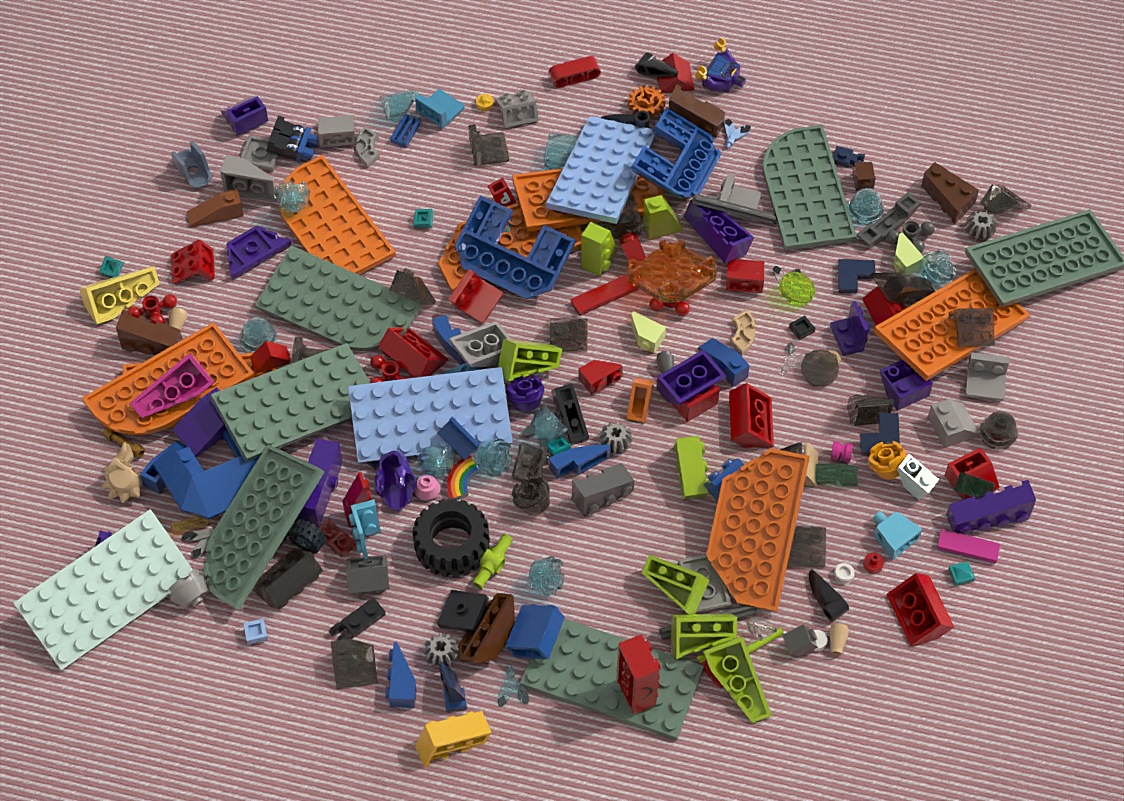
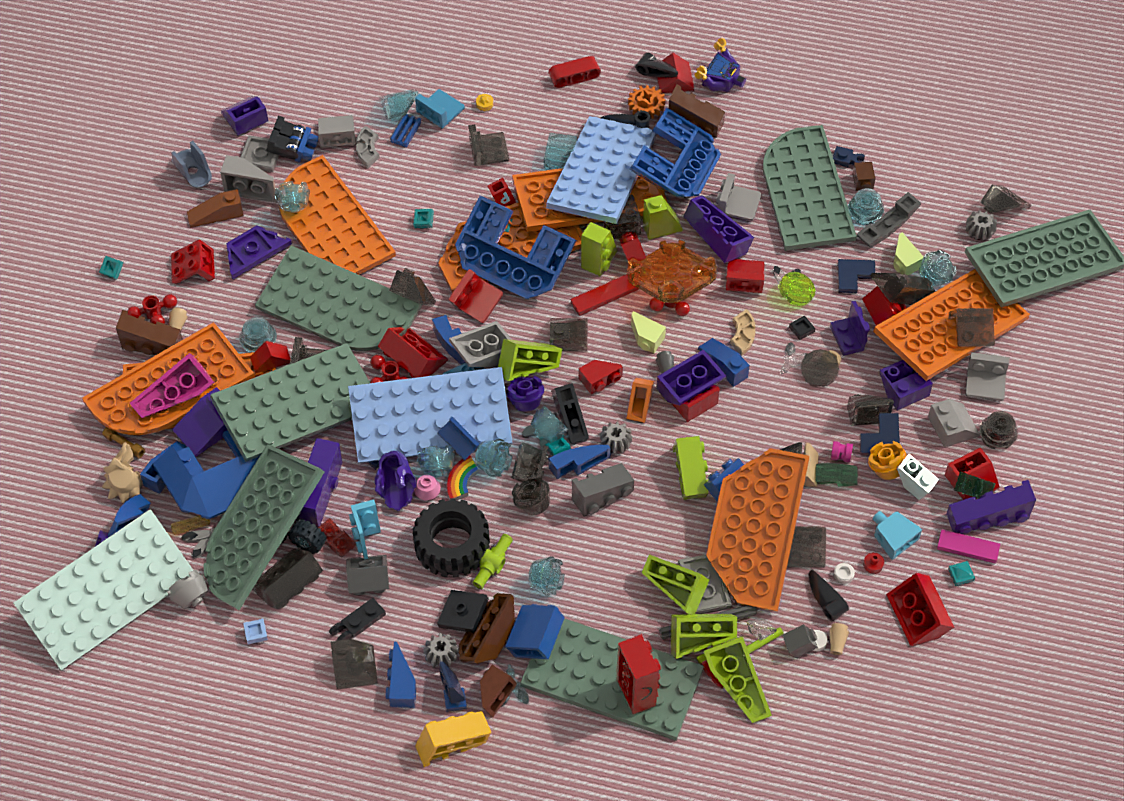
light yellow wedge [79,266,160,324] -> none
red slope [342,472,372,528] -> none
light grey bracket [495,90,539,128] -> none
dark grey axle [692,194,777,224] -> none
light blue piece [724,119,751,148] -> none
red slope [729,383,774,448] -> none
dark grey piece [886,221,935,253] -> none
reddish brown wedge [921,162,979,225] -> none
none -> blue slope [108,494,151,537]
none -> copper slope [480,665,517,717]

